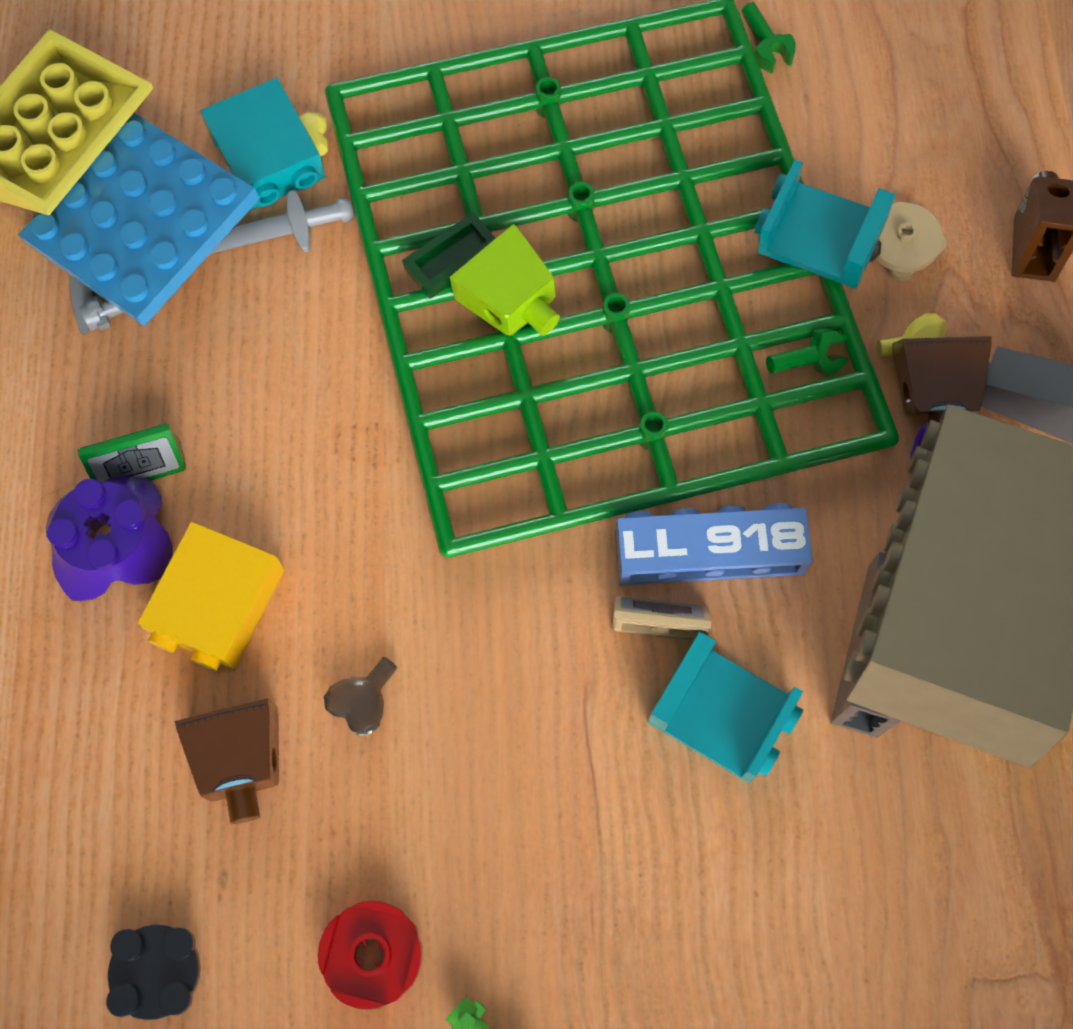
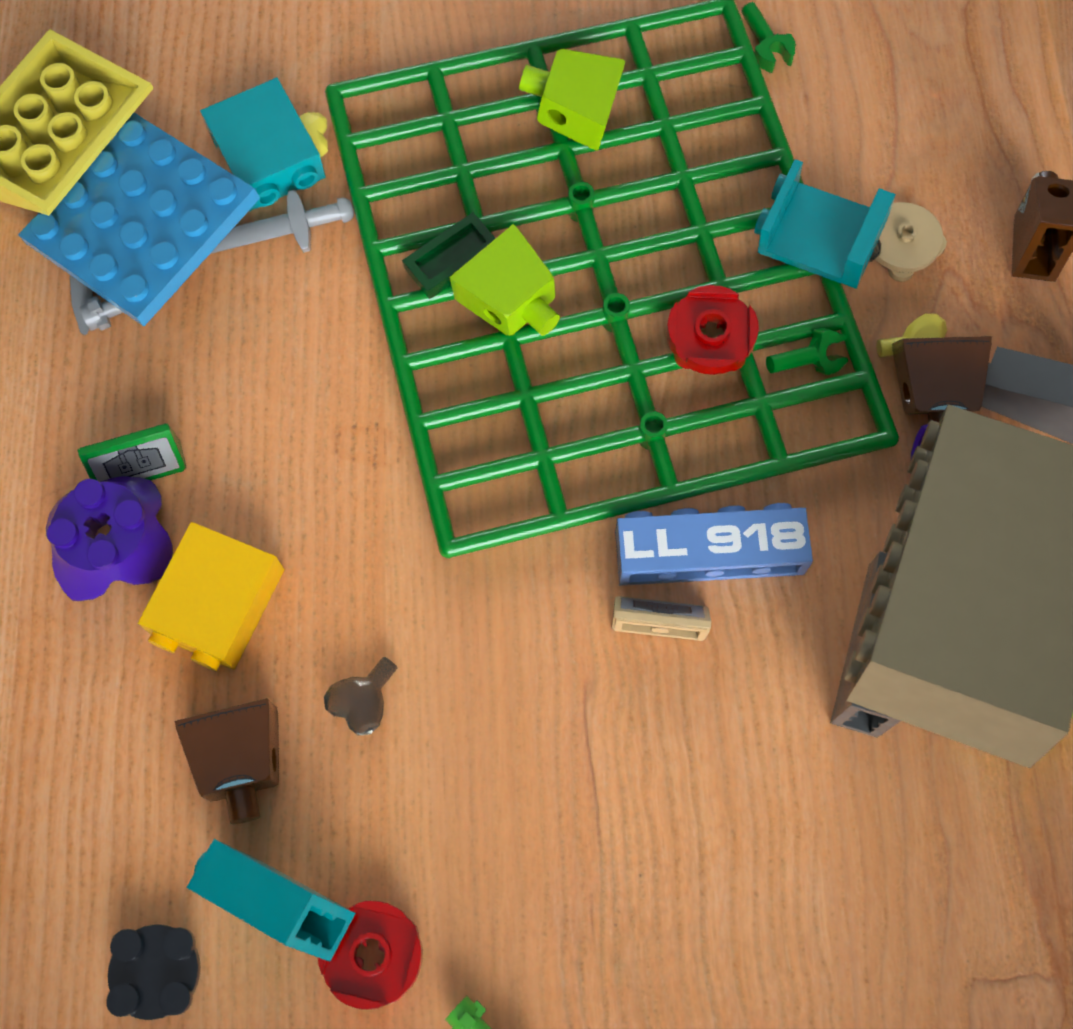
teal panel [647,631,804,783] -> none
none -> teal brick [186,839,356,962]
none -> lime torso [519,49,626,151]
none -> red plate [666,285,759,375]

